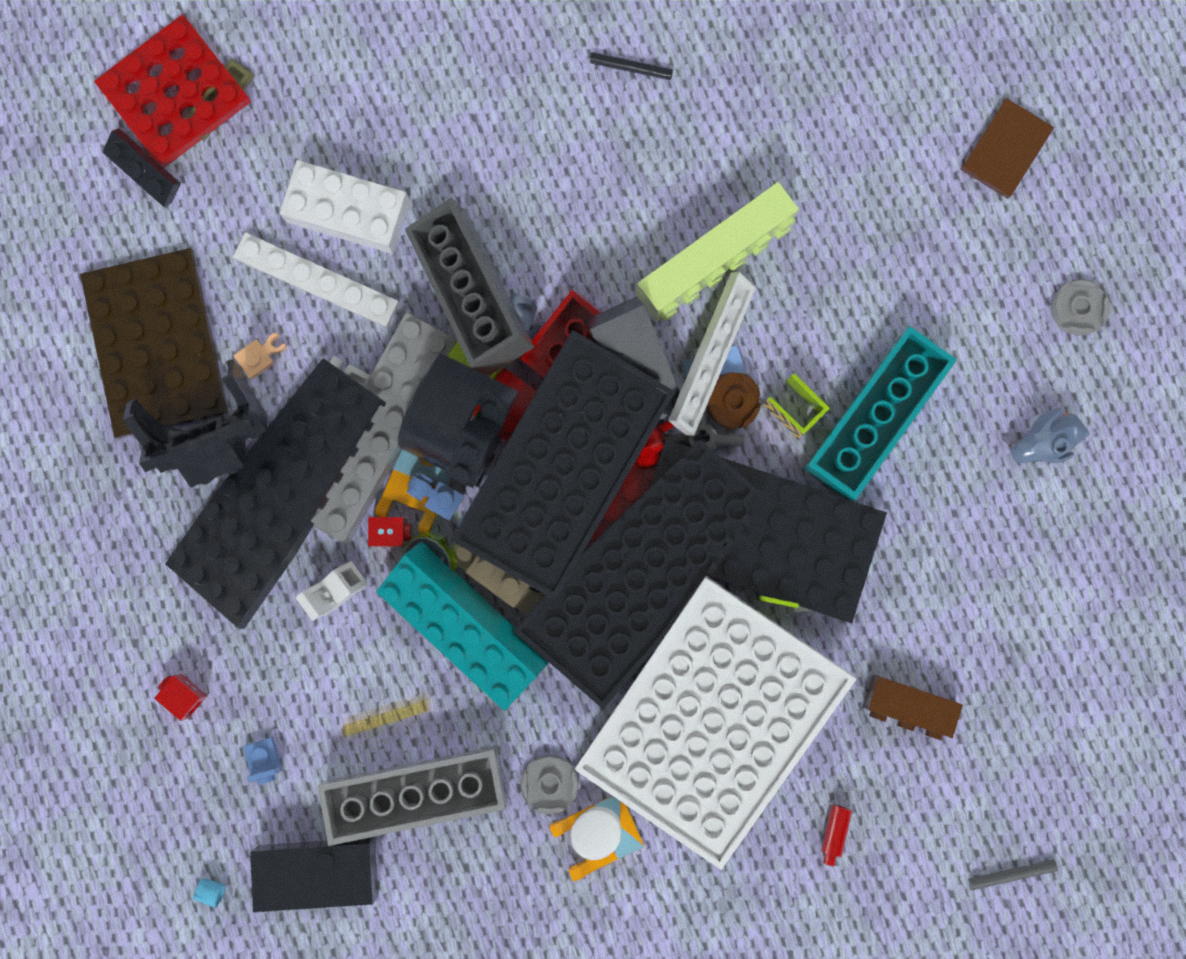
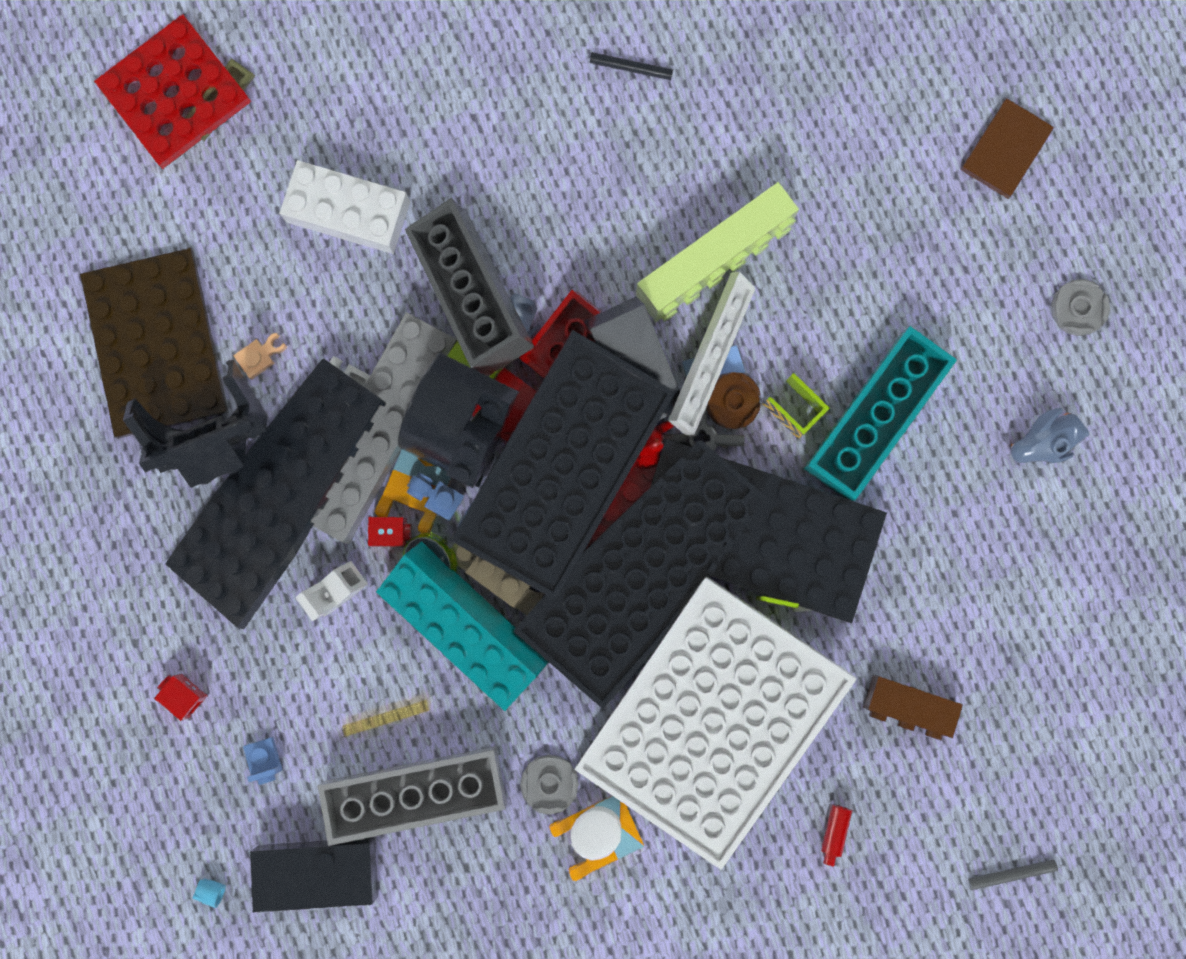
black plate [102,129,181,207] -> none
white plate [233,232,399,328] -> none

